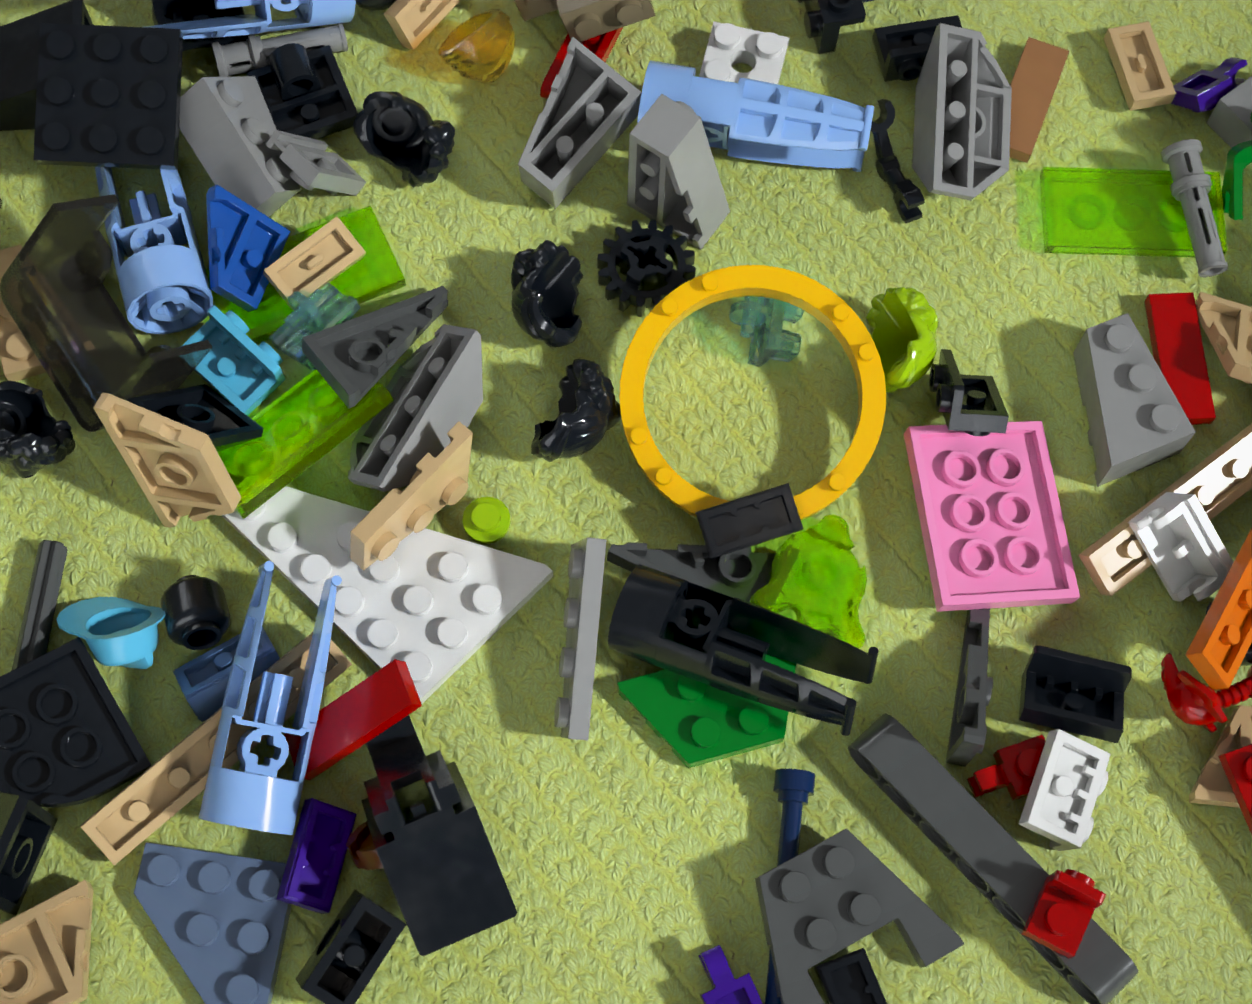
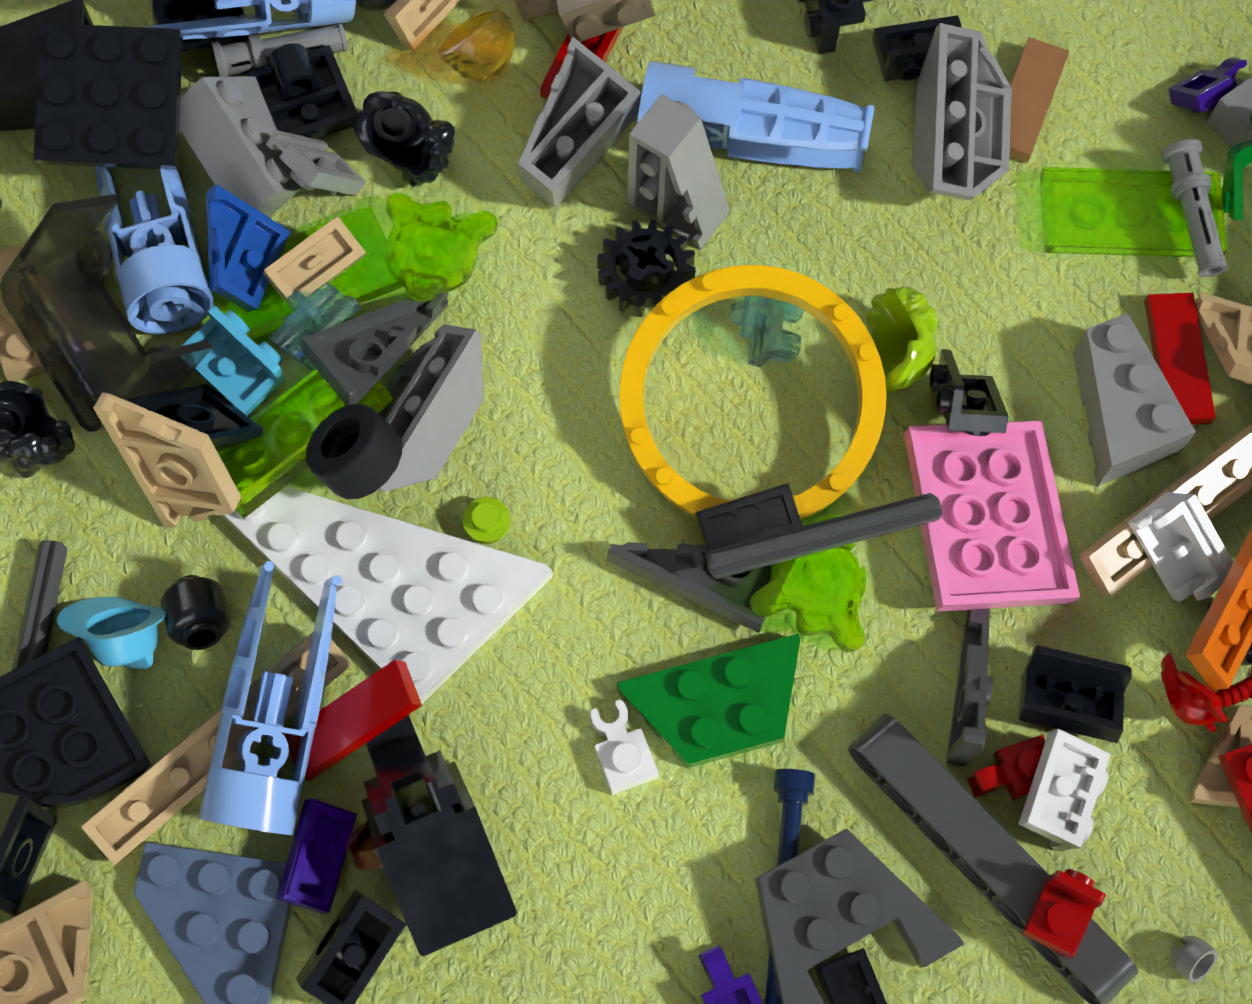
medium blue slope [173,626,280,721] -> none
tan wing [350,421,473,571] -> none
black hair [511,240,583,348] -> none
black hair [531,359,621,462] -> none
light grey wing [554,537,607,740] -> none
black piece [608,564,879,736] -> none
white piece [699,22,790,84] -> none
black piece [862,99,925,223] -> none
tan plate [1104,21,1176,111] -> none
none -> black tyre [306,403,402,500]
none -> clear neon green tile [385,192,498,302]
none -> white plate [591,699,659,795]
none -> dark grey axle [706,493,942,579]
none -> light grey hinge [1170,936,1218,983]

